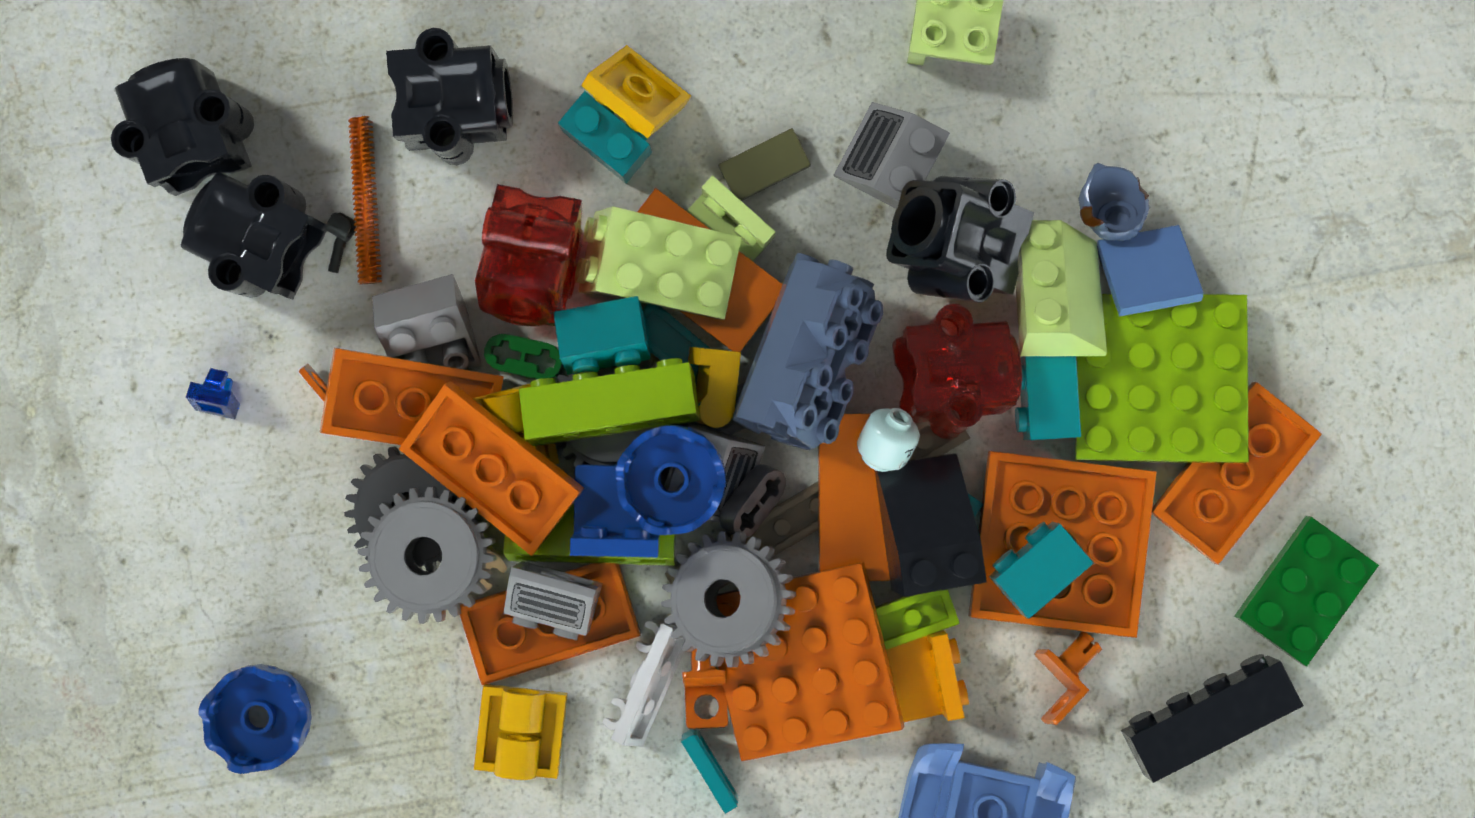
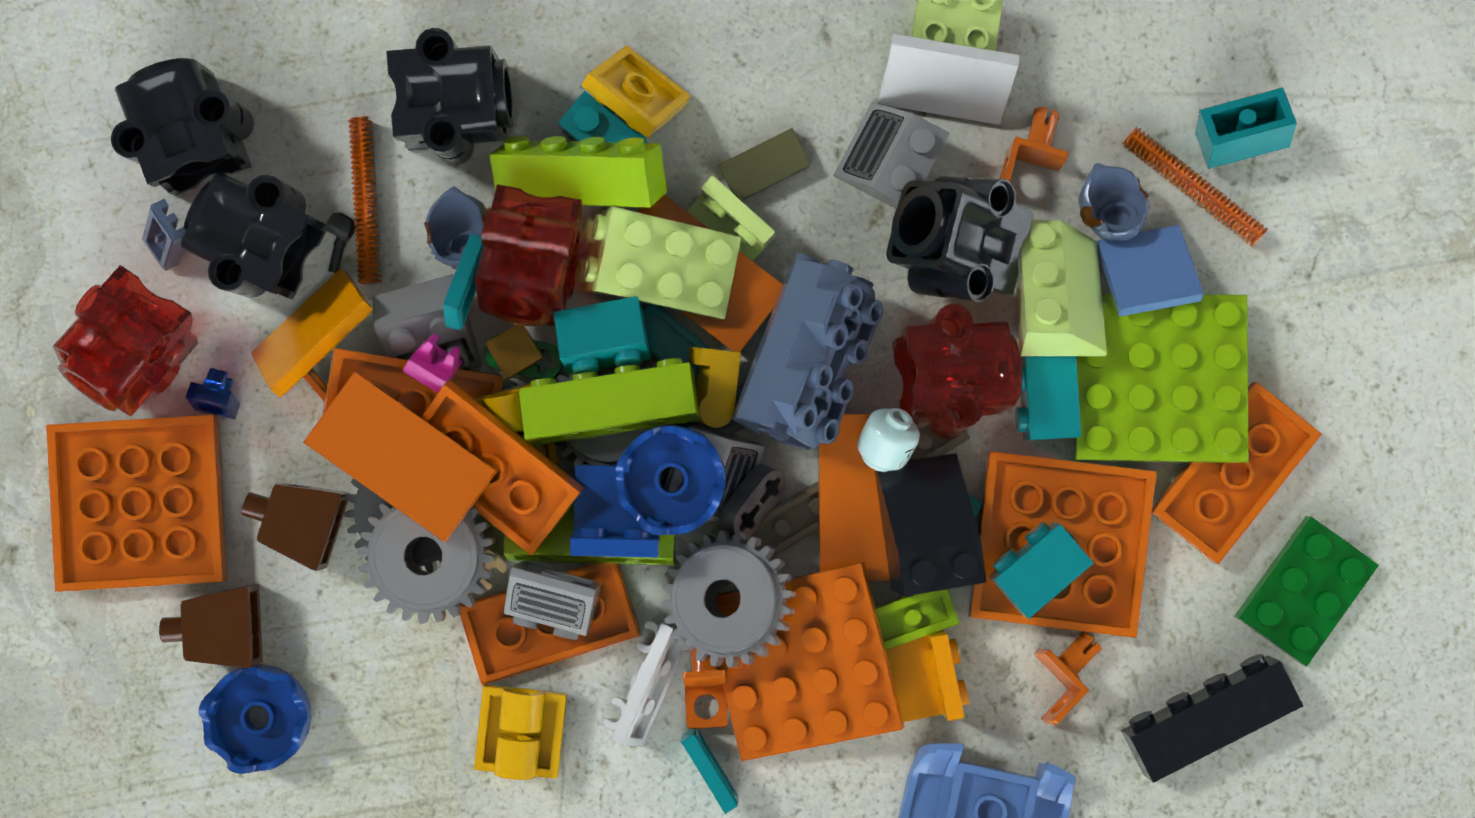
none -> orange plate [46,415,227,592]
none -> clear red piece [53,265,198,416]
none -> sand blue tile [142,199,186,271]
none -> reddish brown torso [159,584,263,668]
none -> reddish brown torso [241,483,351,571]
none -> light orange tile [251,268,373,397]
none -> orange tile [303,372,497,543]
none -> dark pink tile [403,334,463,393]
none -> sand blue hair [424,186,496,269]
none -> teal tile [443,234,488,330]
none -> pearl gold tile [485,322,544,380]
none -> lime brick [489,135,667,208]
none -> white tile [878,34,1019,125]
none -> orange bracket [999,107,1069,182]
none -> orange axle [1121,126,1268,247]
none -> teal brick [1195,87,1297,169]

